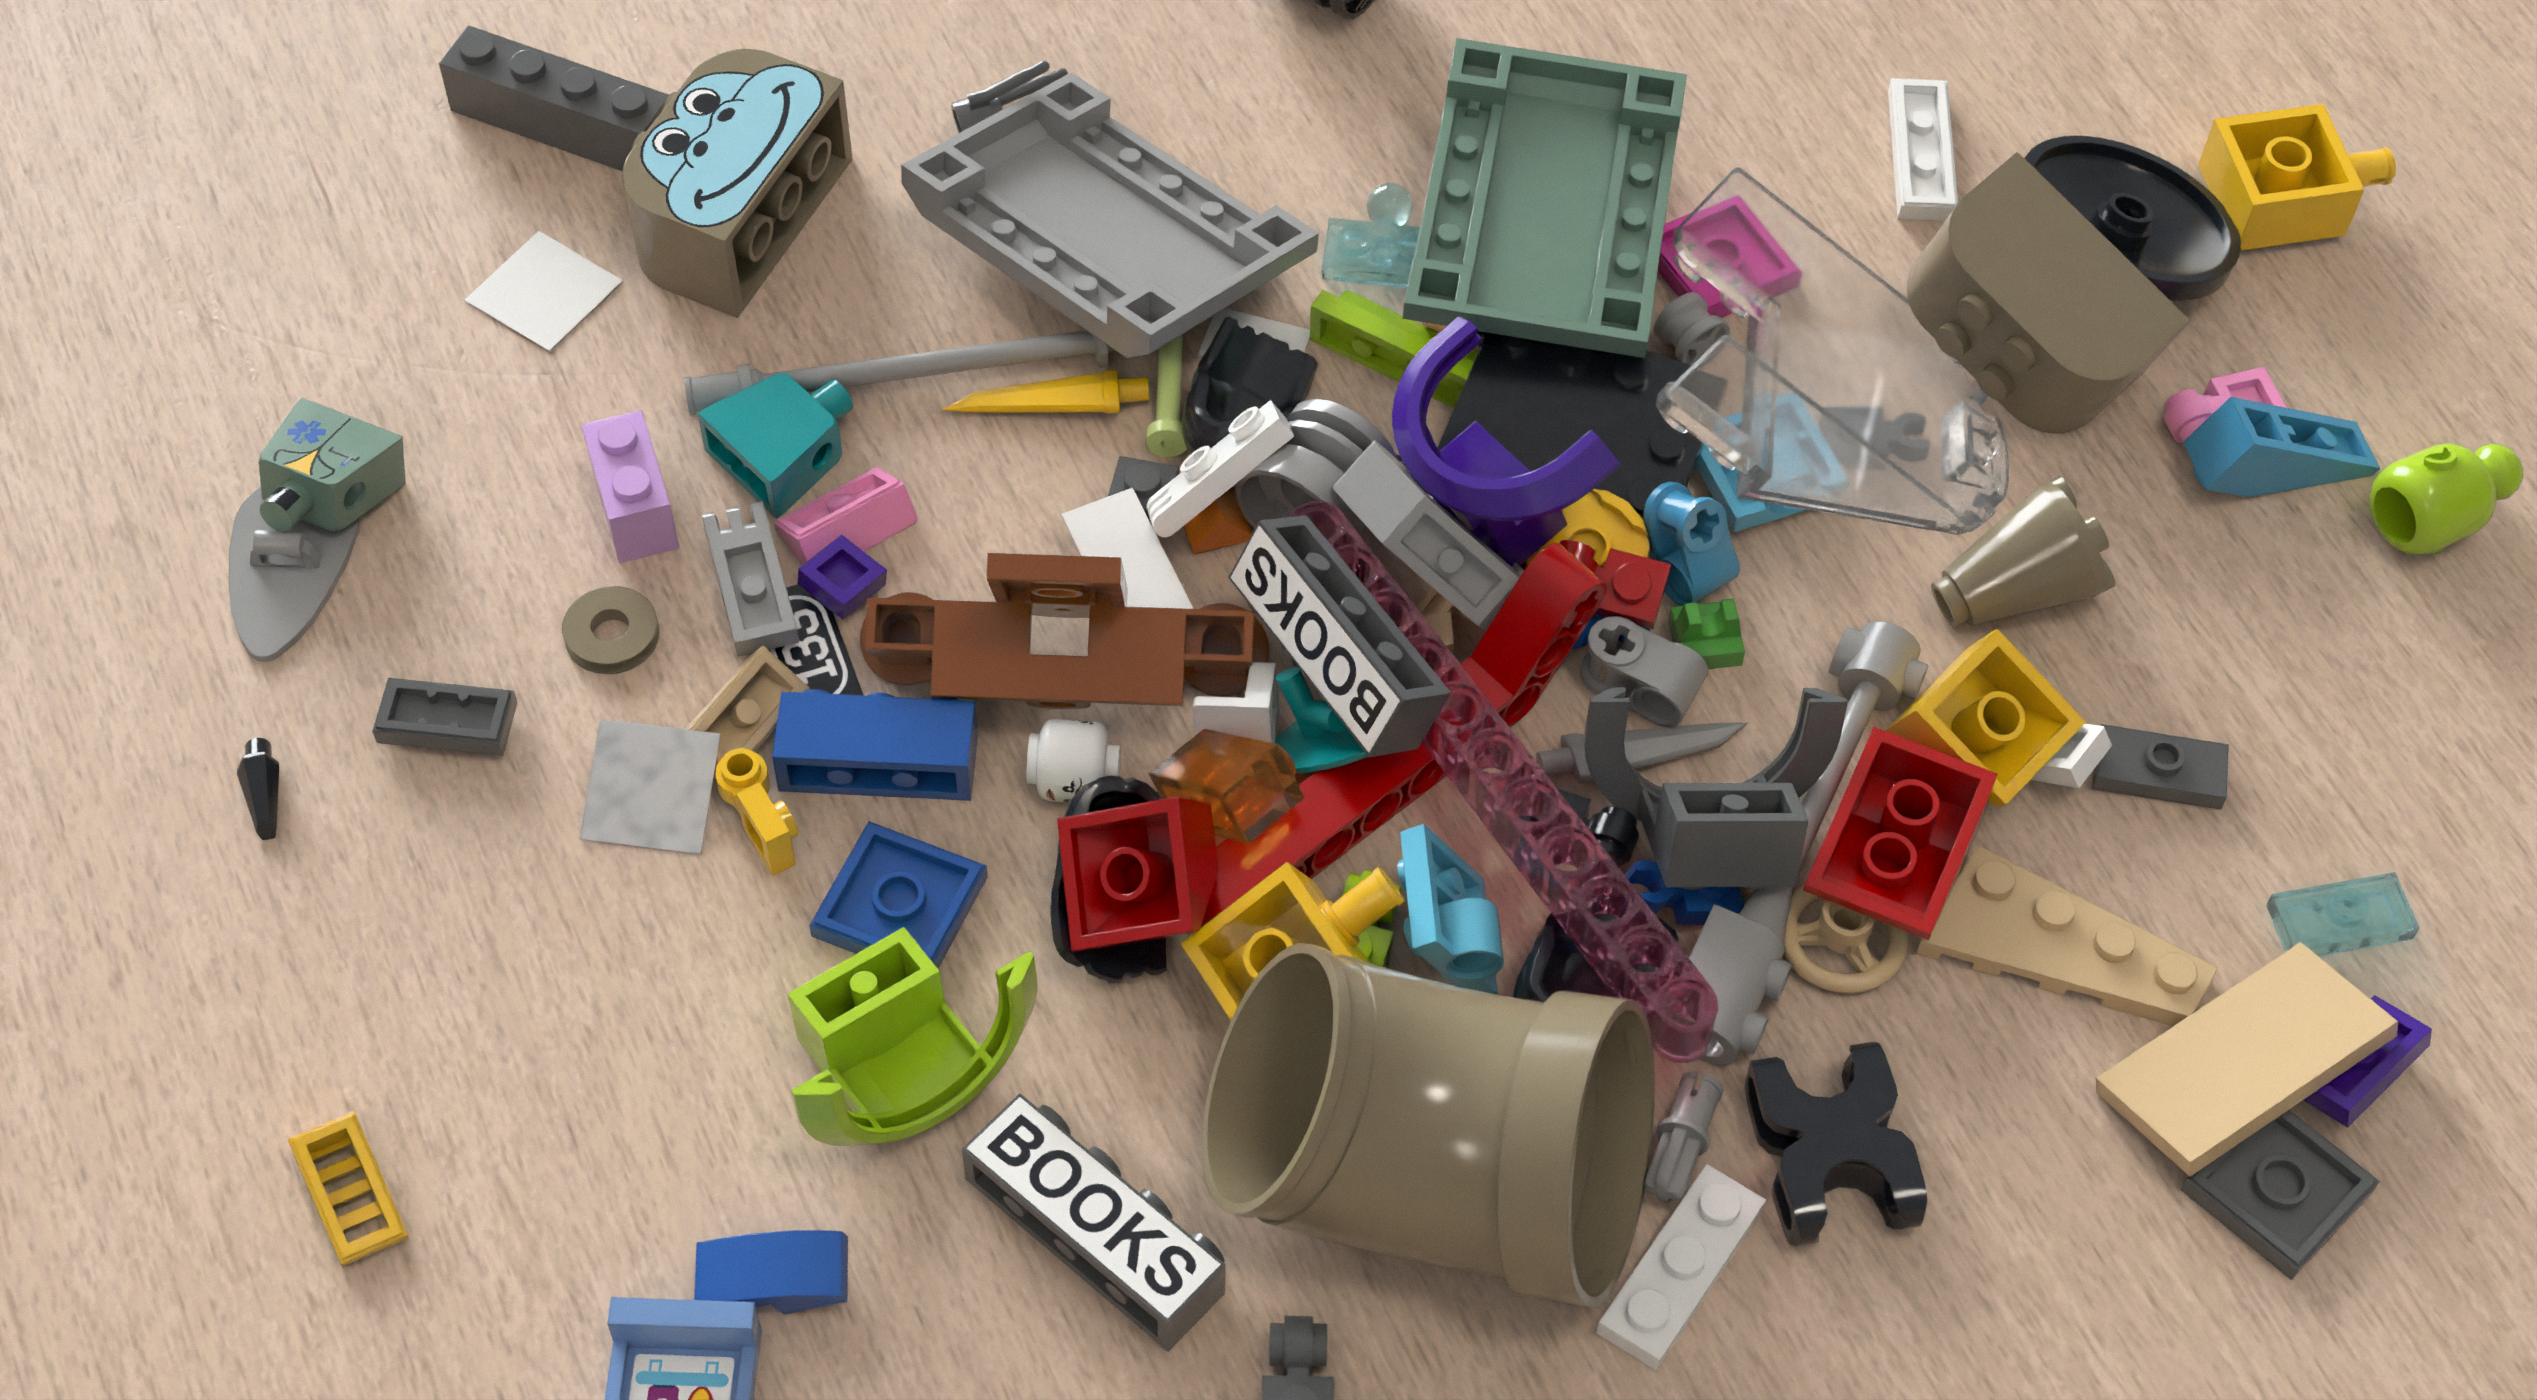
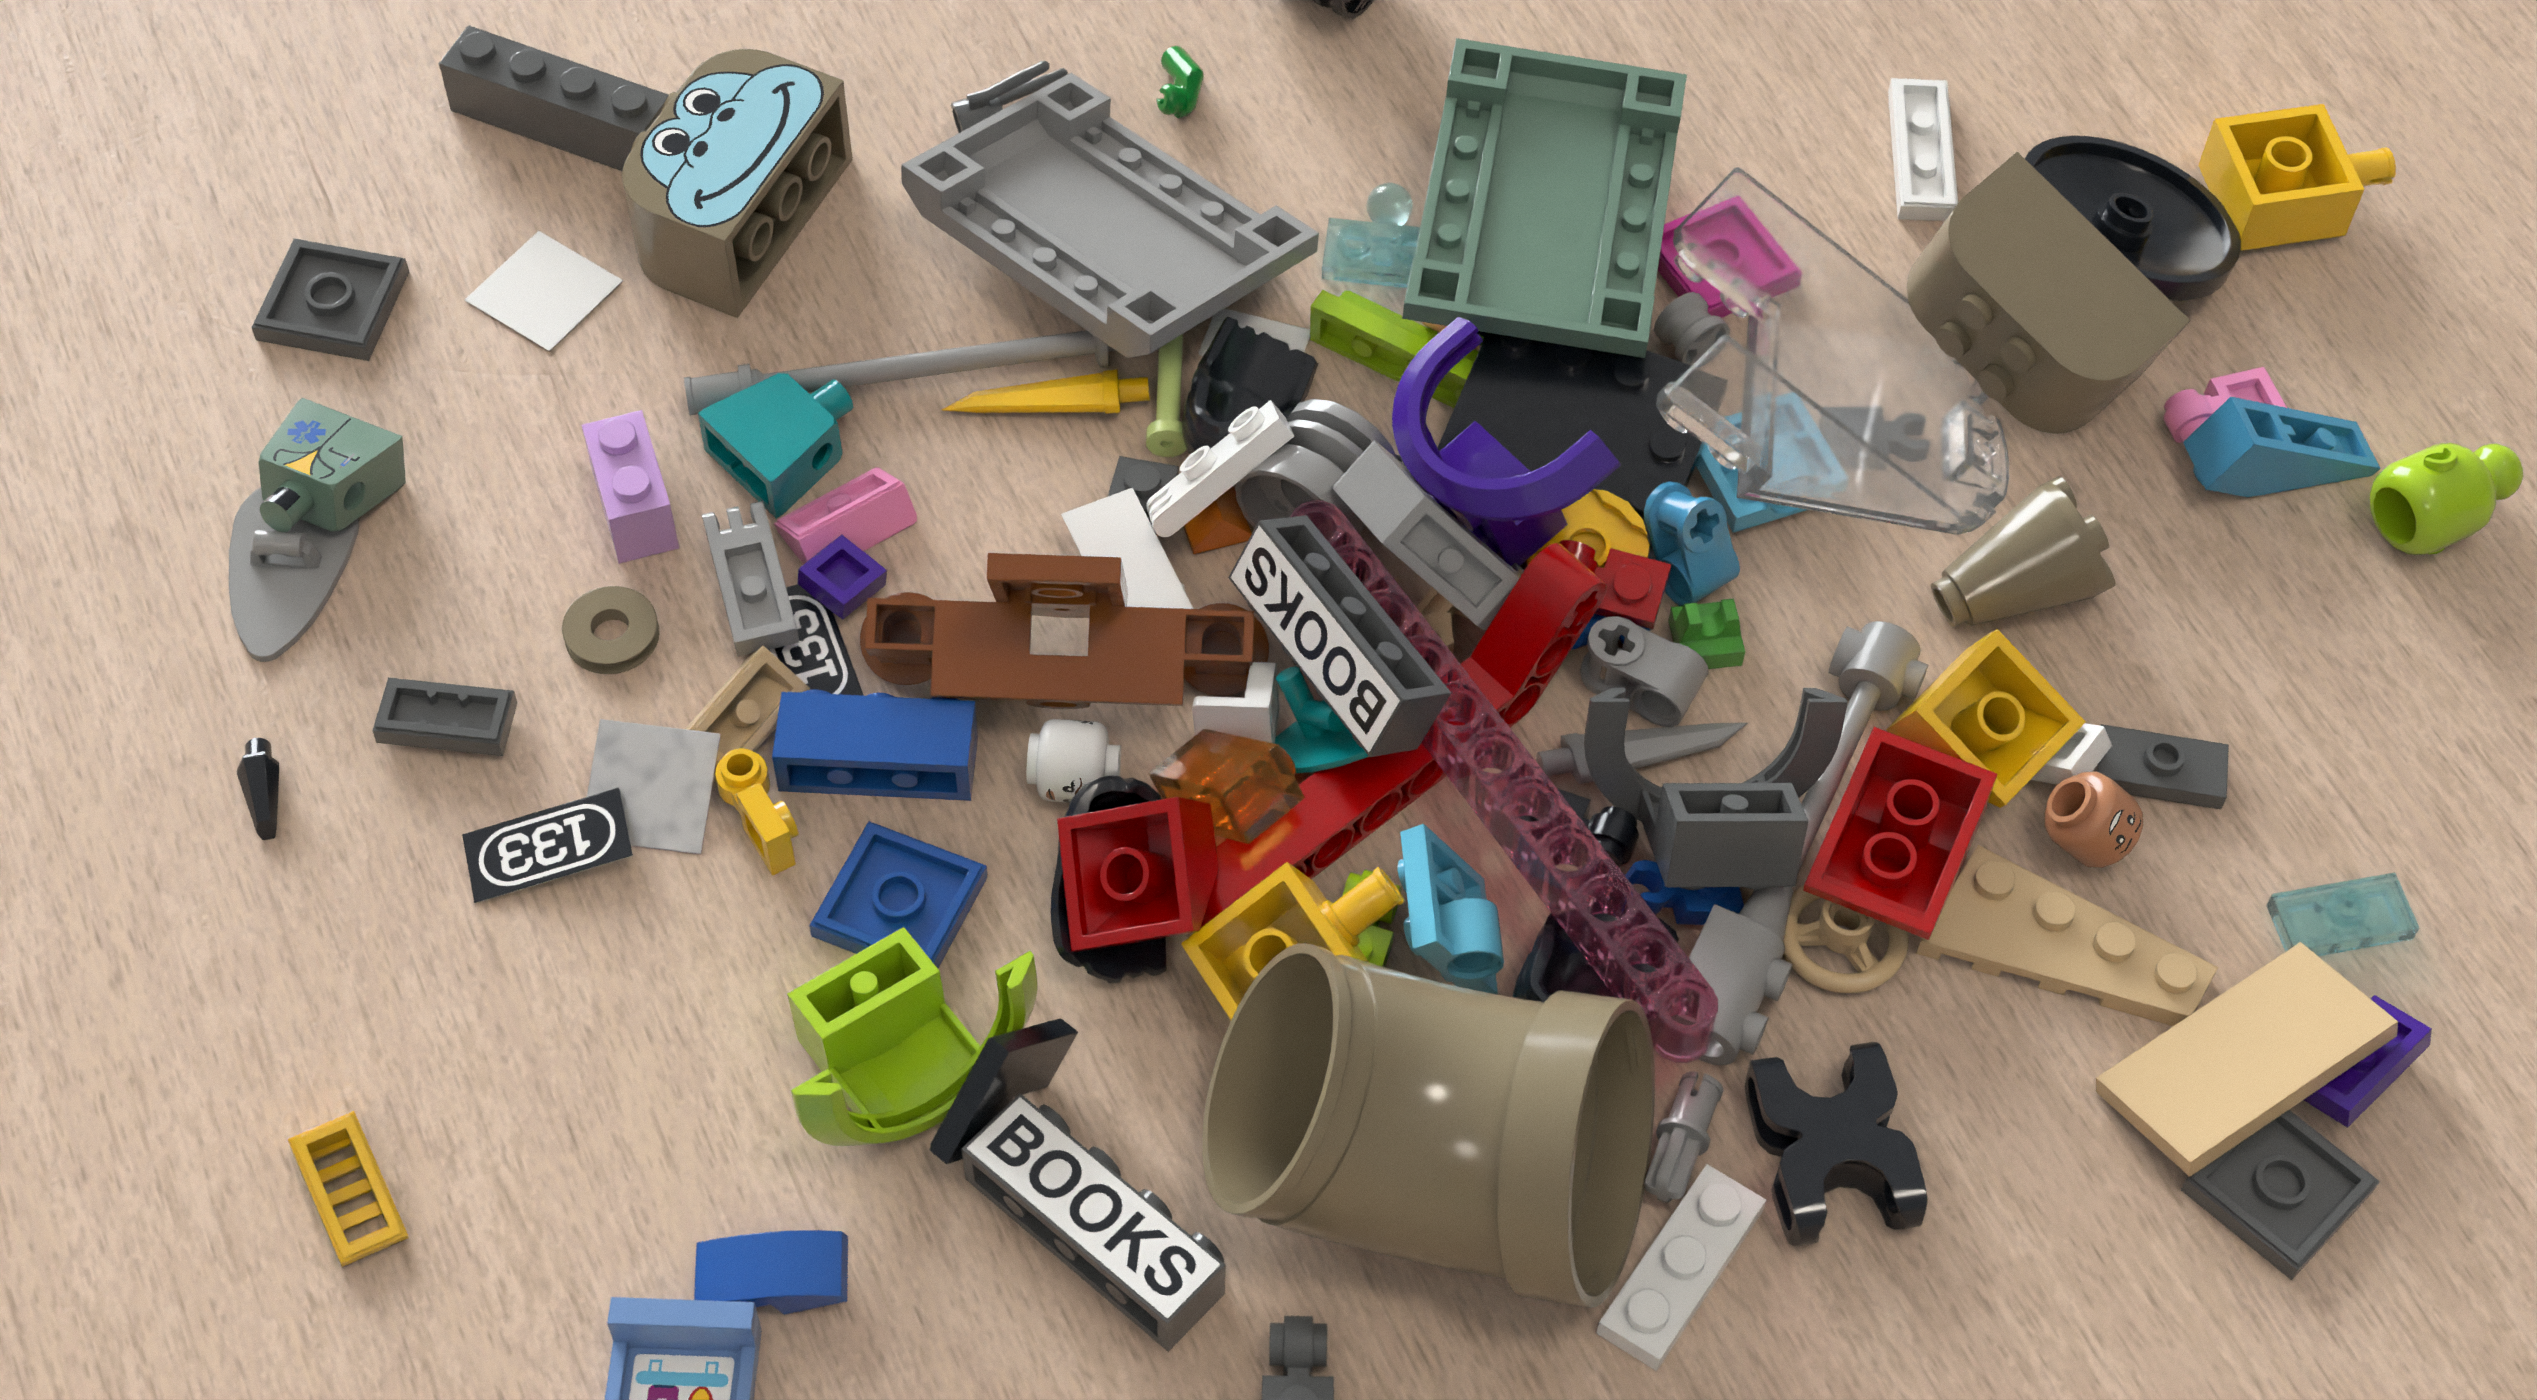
none -> dark grey tile [252,238,409,361]
none -> black sticker [462,787,633,904]
none -> black tile [929,1018,1078,1164]
none -> green arm [1157,46,1204,118]
none -> nougat head [2044,772,2143,868]

